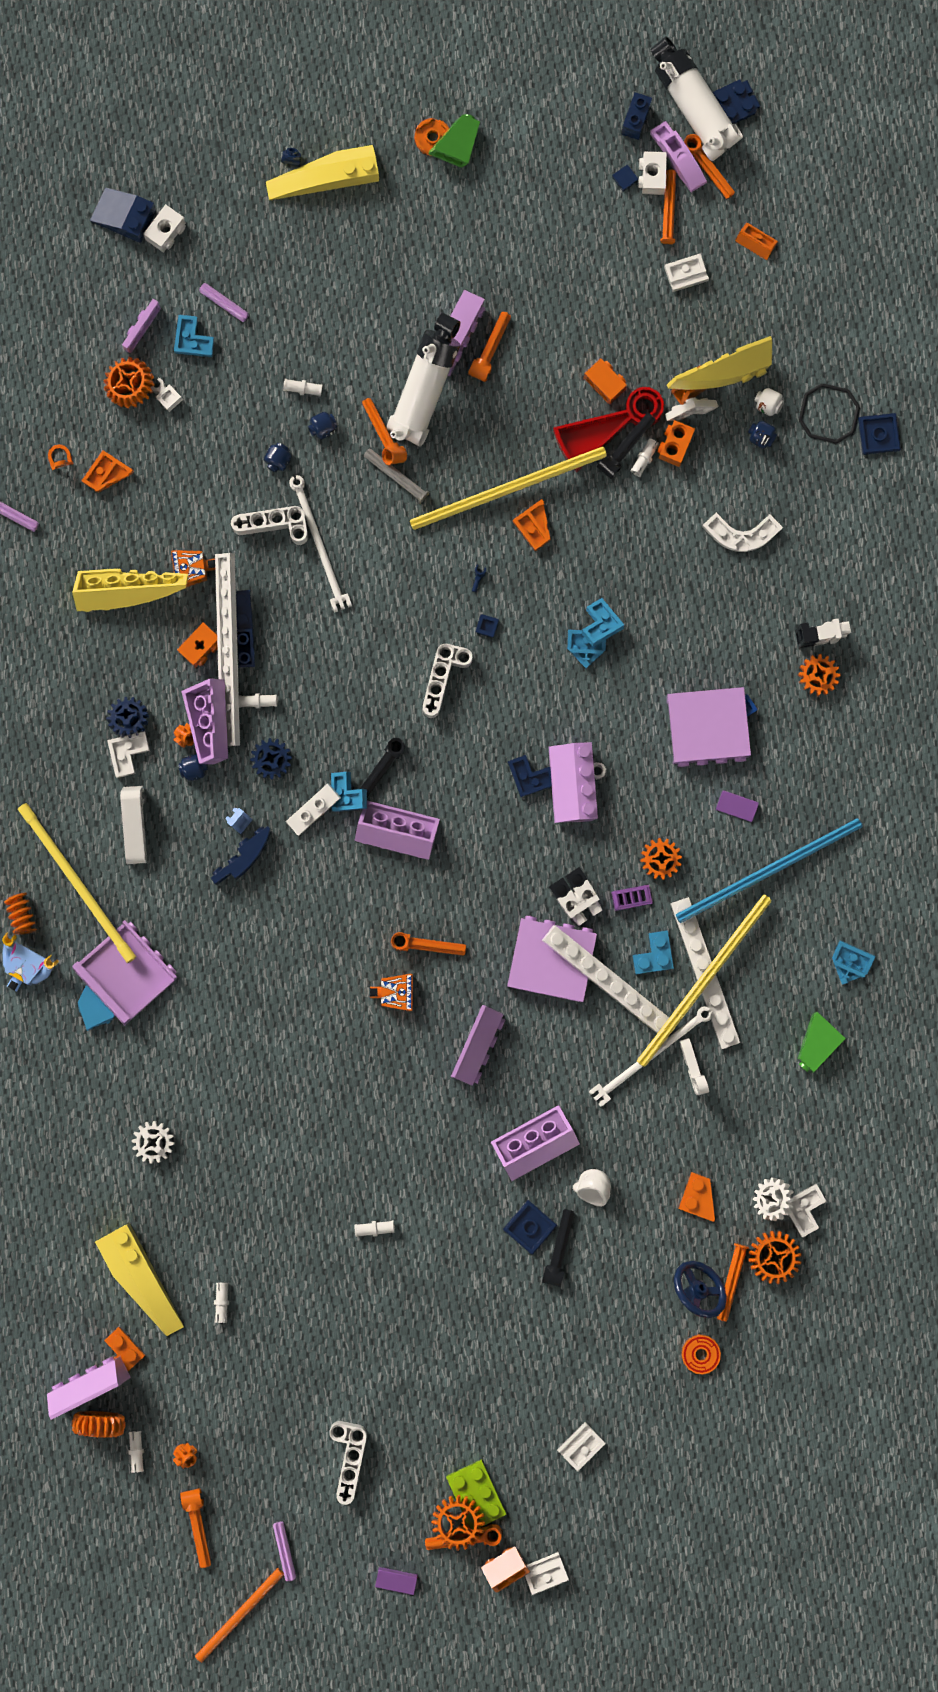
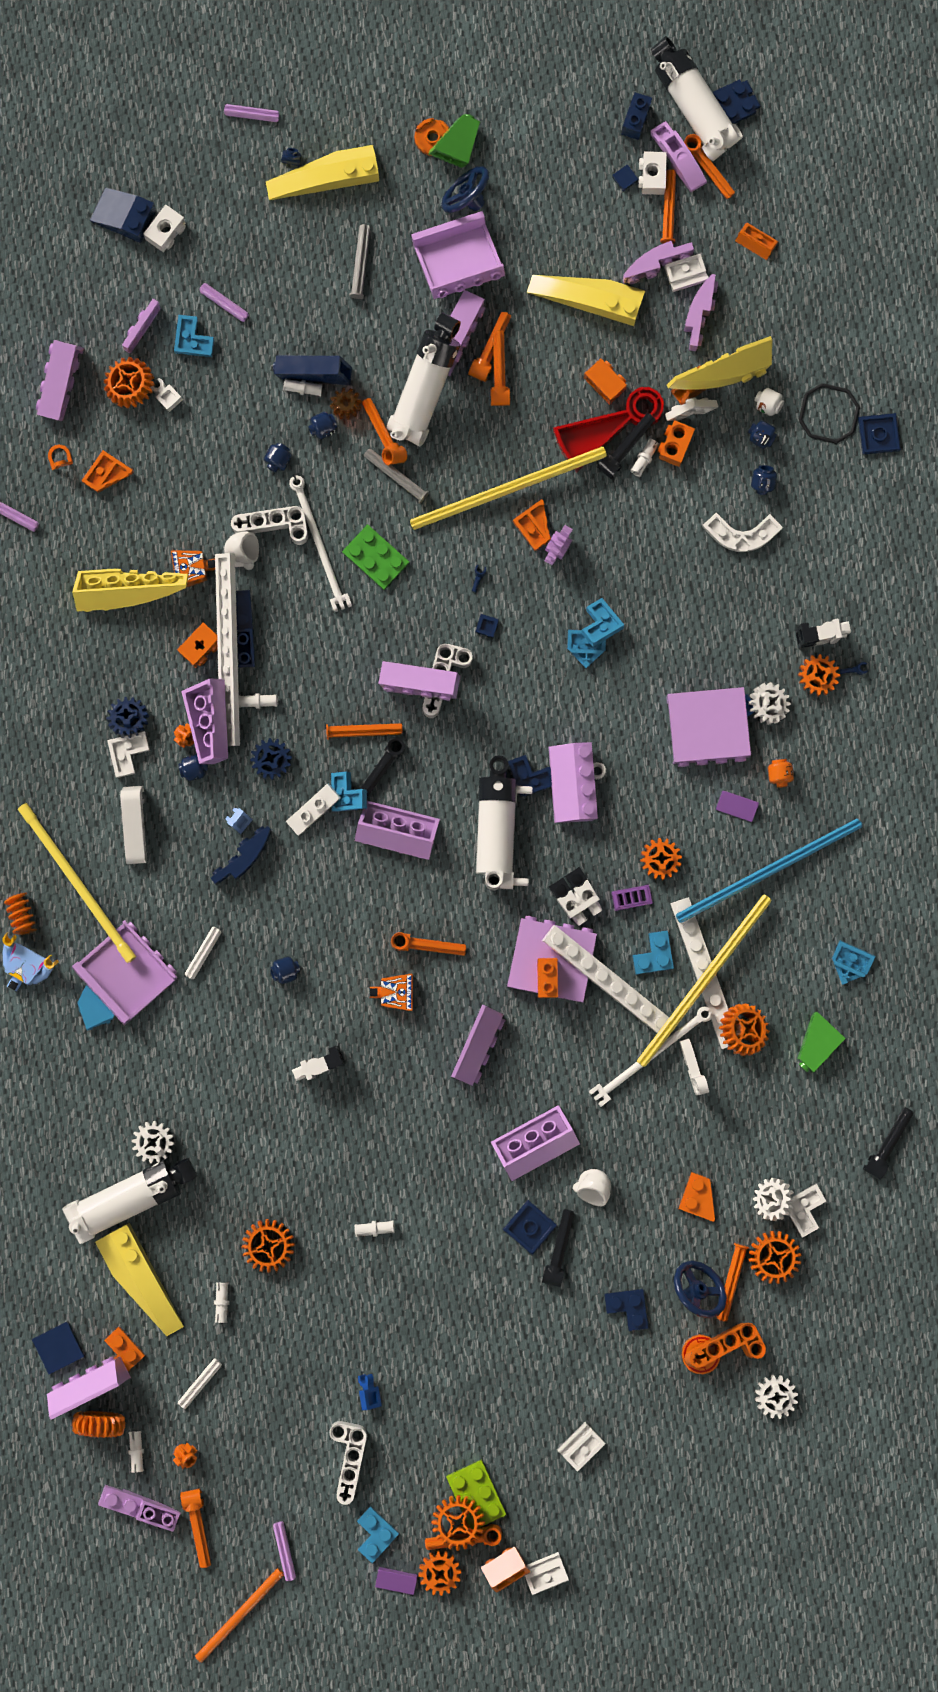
none -> dark blue tile [32,1321,85,1374]
none -> lavender wedge [36,340,84,421]
none -> white piece [62,1158,198,1244]
none -> lavender slope [98,1485,180,1532]
none -> white axle [178,1359,222,1409]
none -> white axle [185,927,221,979]
none -> lavender axle [224,104,279,122]
none -> white piece [224,531,259,570]
none -> orange gear [242,1219,295,1273]
none -> dark blue head [270,957,300,984]
none -> dark blue slope [273,355,352,386]
none -> white hips [292,1046,346,1081]
none -> orange axle [326,723,403,740]
none -> clear orange gear [330,387,362,420]
none -> bright green plate [342,524,410,590]
none -> light grey axle [349,224,370,299]
none -> dark azure plate [357,1506,399,1563]
none -> blue plate [358,1374,382,1410]
none -> lavender wedge [378,661,461,701]
none -> lavender panel [411,211,505,299]
none -> orange gear [418,1550,461,1596]
none -> dark blue piece [441,167,489,213]
none -> white piece [476,755,533,891]
none -> orange axle [491,331,510,406]
none -> light yellow wedge [527,275,645,326]
none -> orange brick [537,958,558,998]
none -> lavender gear [545,525,573,565]
none -> dark blue plate [604,1289,648,1331]
none -> lavender slope [623,241,694,284]
none -> lavender slope [684,274,718,351]
none -> orange beam [684,1323,766,1368]
none -> orange gear [719,1003,770,1056]
none -> white gear [749,682,791,725]
none -> dark blue head [751,465,777,495]
none -> white gear [755,1375,798,1419]
none -> orange head [768,759,794,788]
none -> dark blue hand [840,662,868,675]
none -> black axle [863,1107,914,1180]

